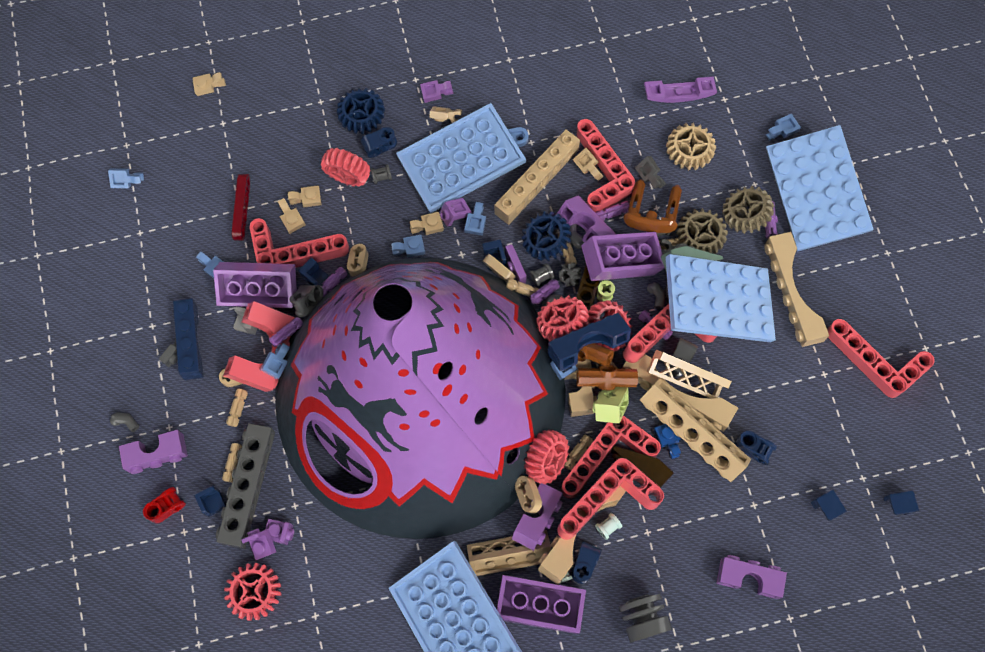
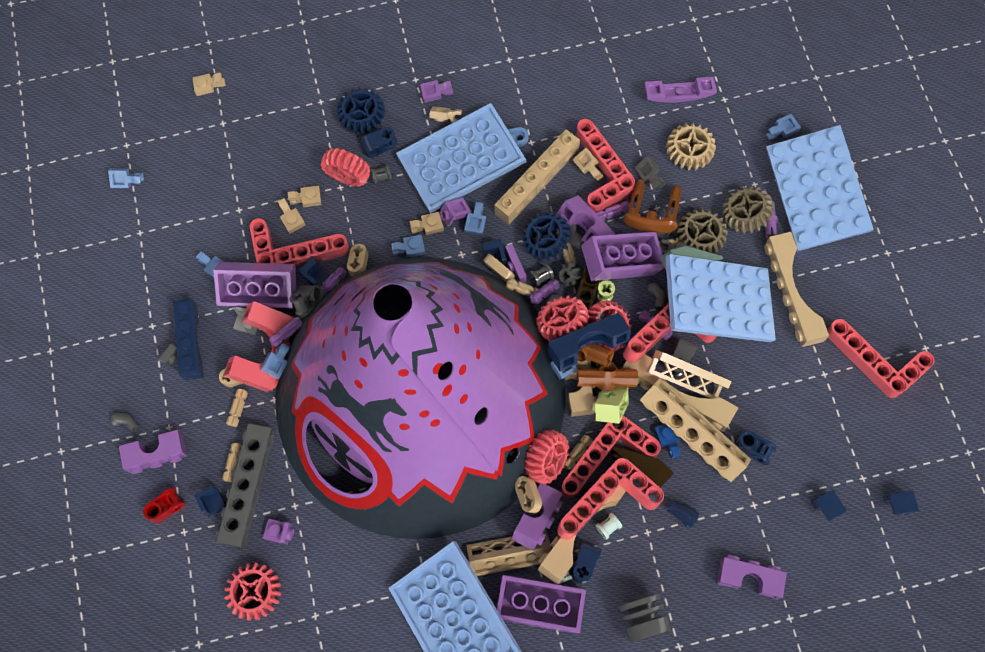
dark red beam [232,174,250,241] -> none
medium lavender bracket [241,528,276,560] -> none
none -> dark blue cone [668,500,700,528]

